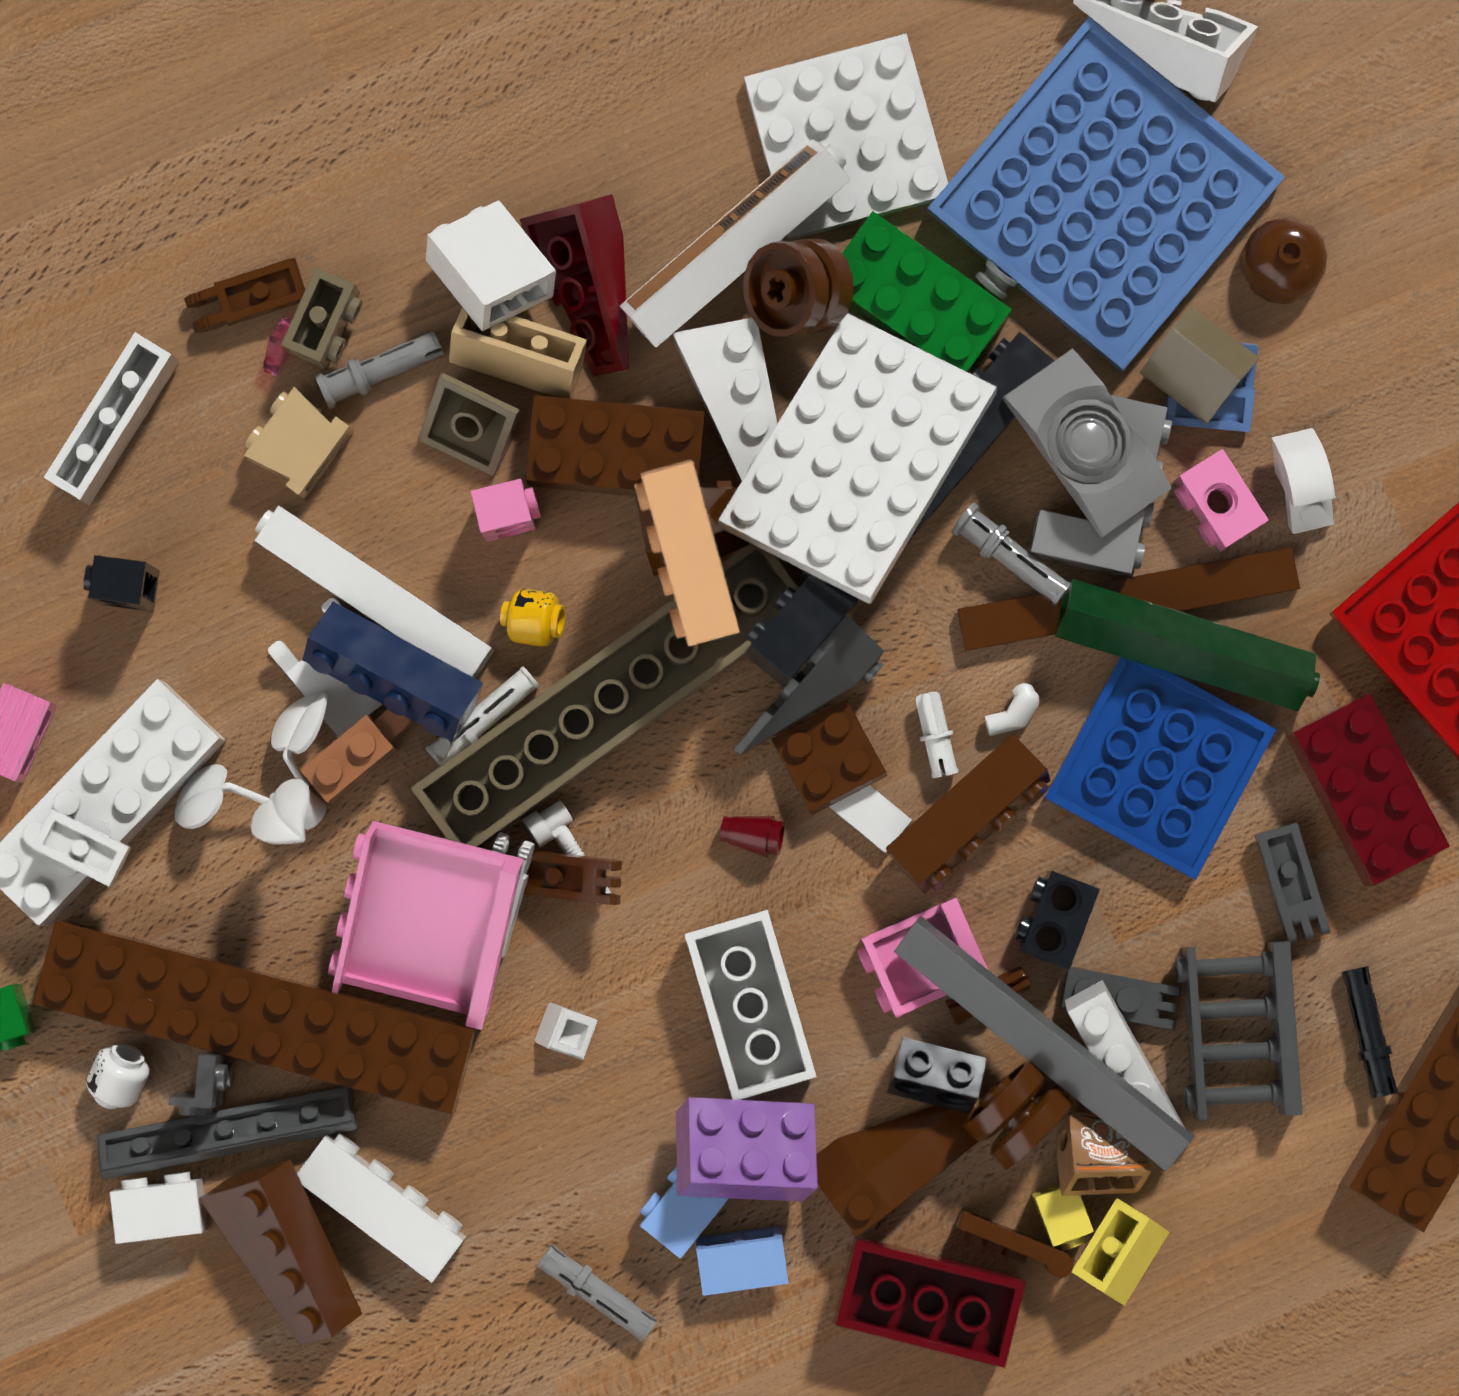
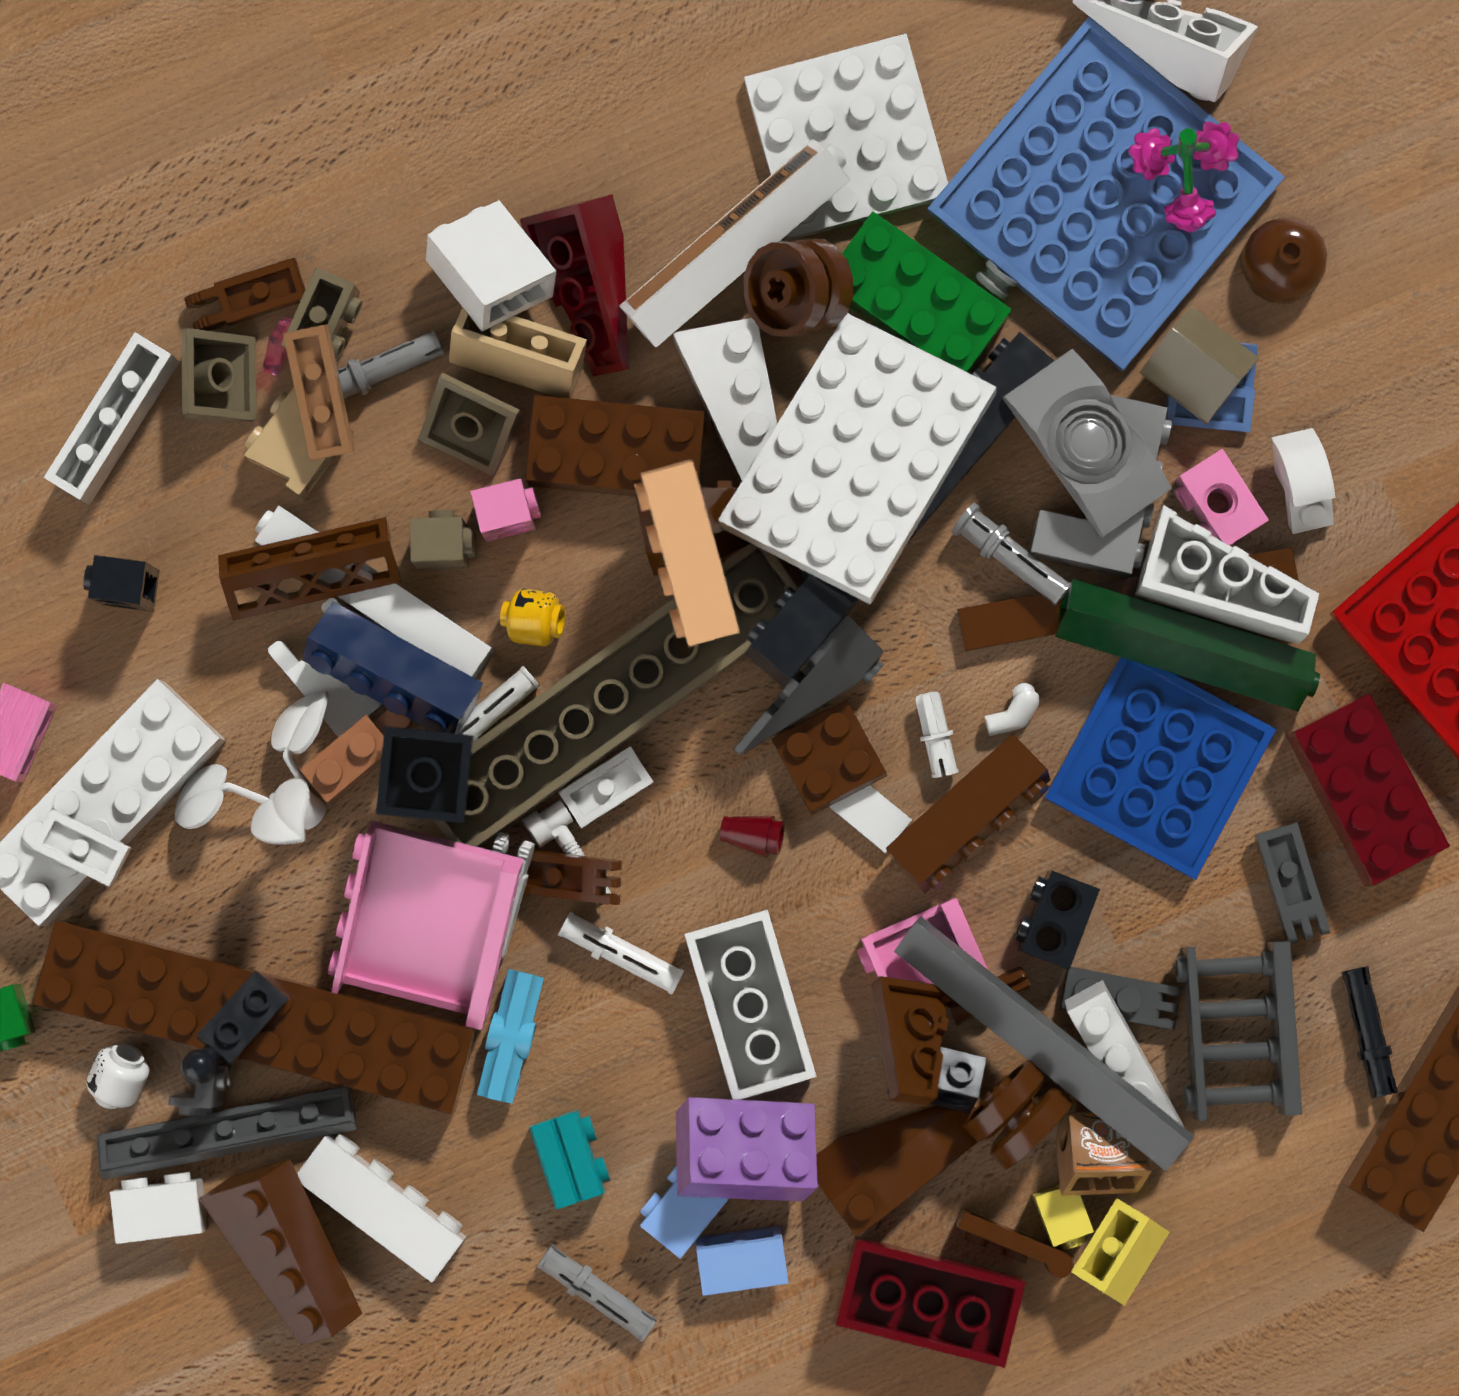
white slope [535,1002,598,1060] -> none
none -> dark tan slope [181,328,257,423]
none -> black plate [181,970,288,1085]
none -> reddish brown fence [218,517,401,621]
none -> medium nougat plate [283,324,355,460]
none -> black brick [376,727,474,823]
none -> dark tan brick [410,510,477,570]
none -> medium azure piece [477,969,544,1103]
none -> teal brick [529,1109,611,1210]
none -> white plate [558,746,654,828]
none -> white pin [558,911,684,995]
none -> reddish brown wing [871,976,952,1106]
none -> dark pink plant [1128,121,1239,233]
none -> white wedge [1134,506,1319,645]

